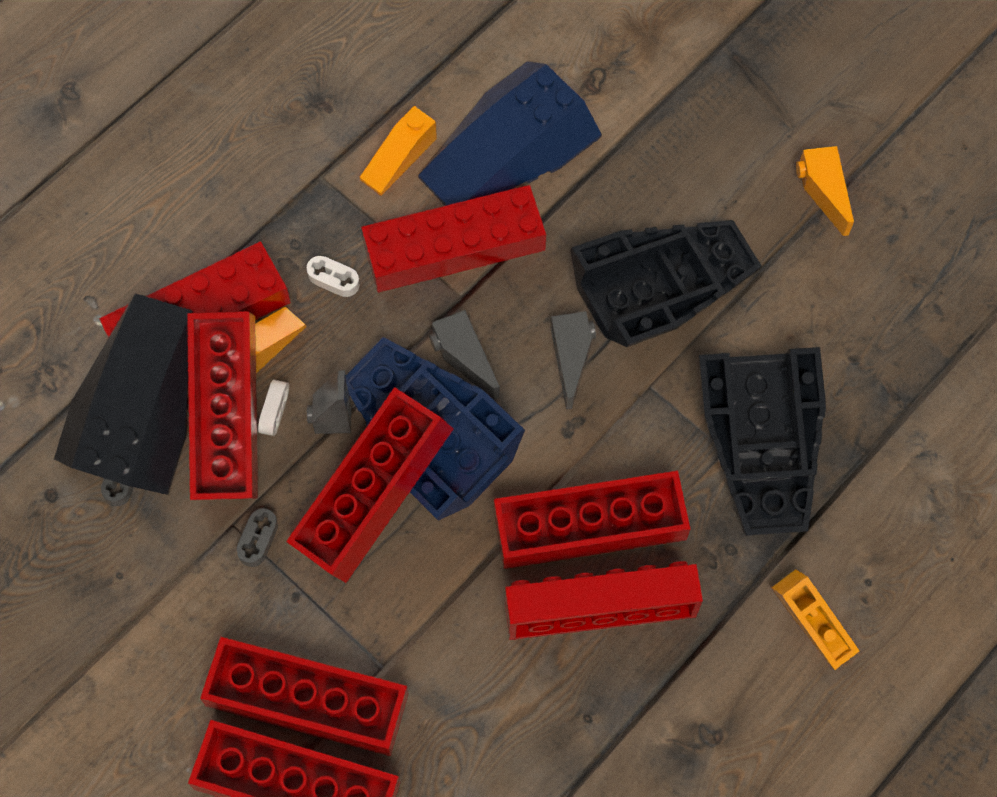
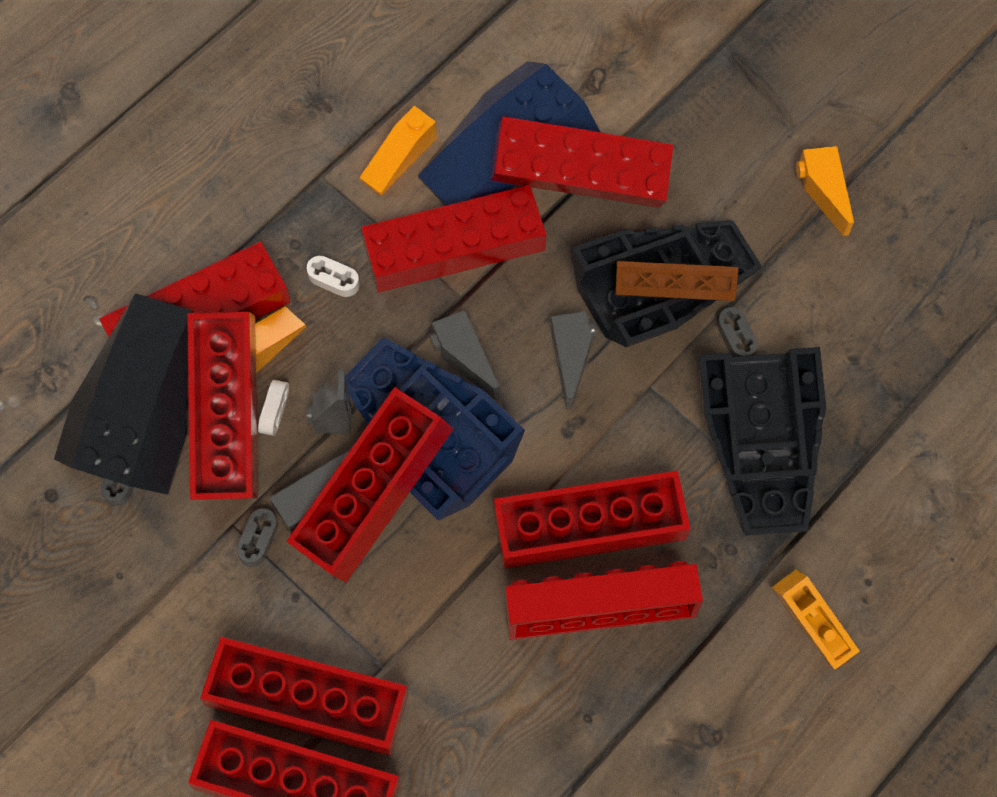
none -> dark grey slope [270,450,350,535]
none -> red brick [491,116,674,208]
none -> dark orange fence [616,261,738,301]
none -> dark grey beam [717,307,758,357]

